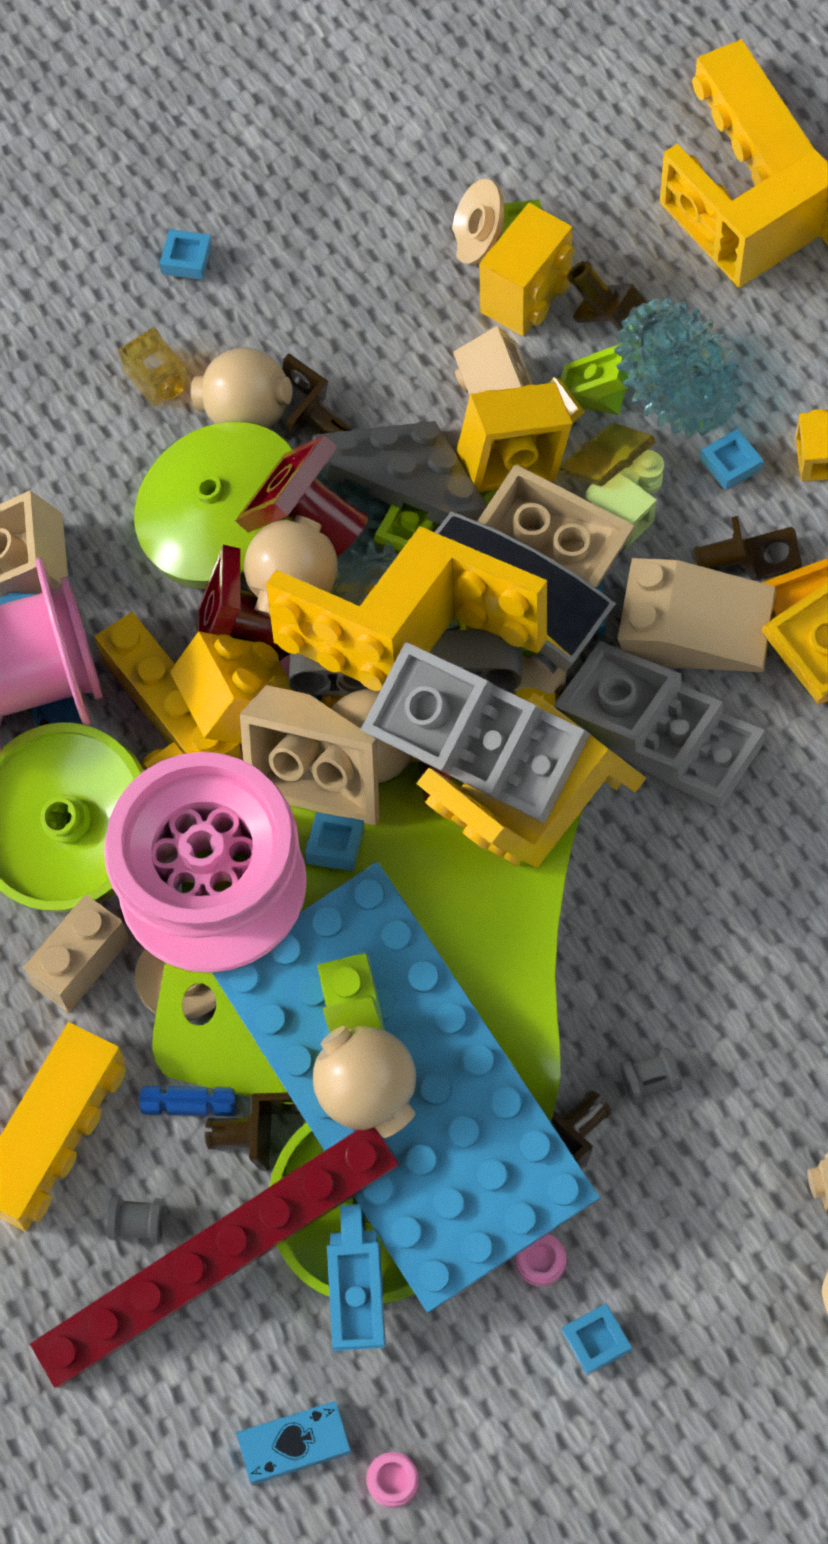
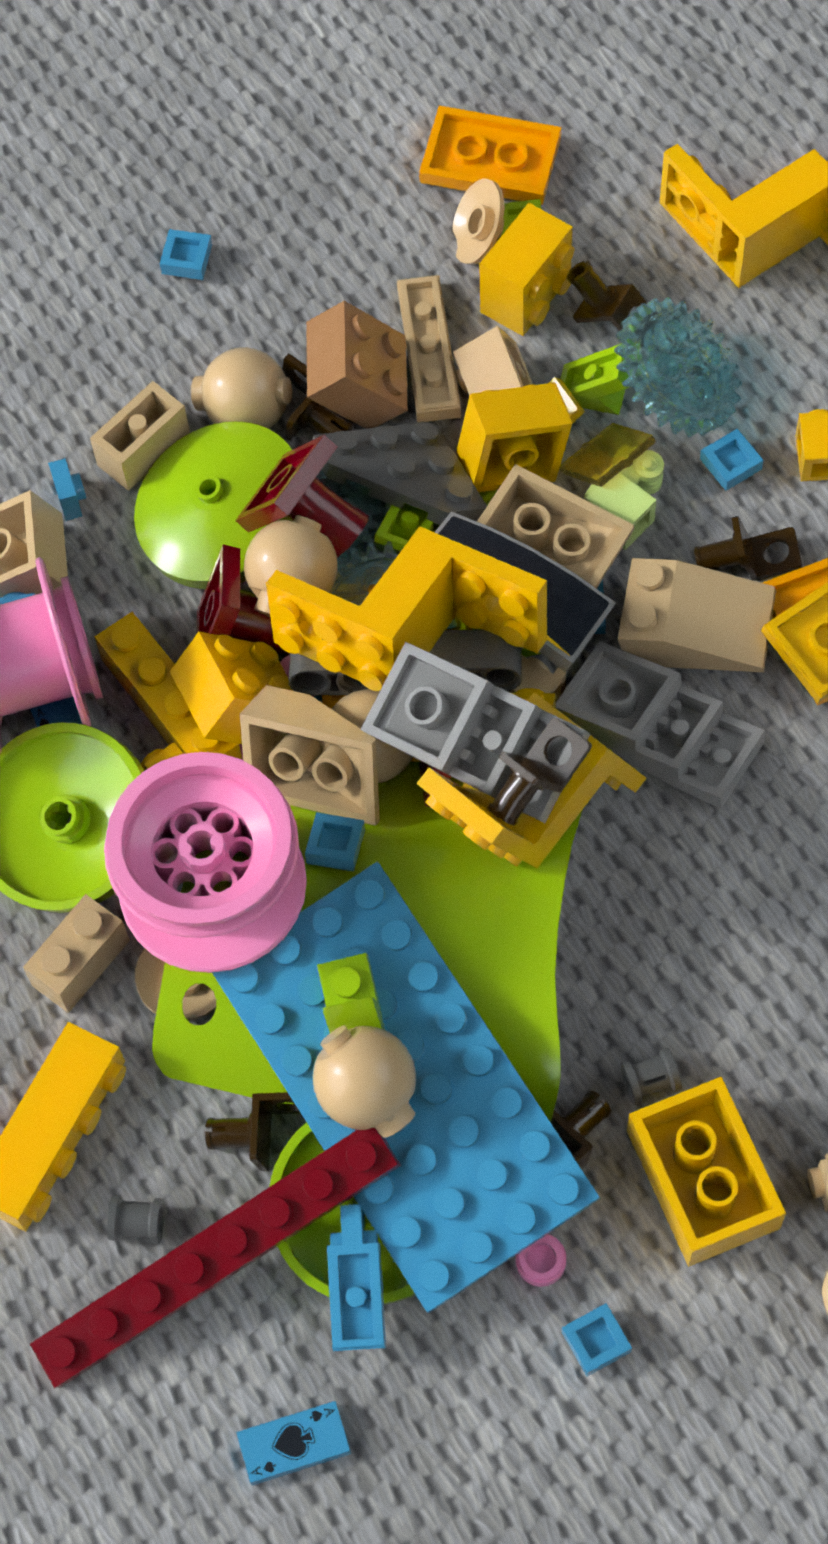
clear yellow window [118,327,189,407] -> none
blue axle [139,1085,237,1116] -> none
bright pink tile [366,1452,419,1508] -> none
yellow brick [692,39,814,186] -> none
none -> dark azure plate [48,458,87,521]
none -> tan brick [90,381,190,491]
none -> medium nougat brick [306,300,408,429]
none -> tan tile [397,275,461,423]
none -> light orange plate [419,105,562,205]
none -> dark brown bracket [488,718,592,826]
none -> yellow brick [627,1076,786,1267]

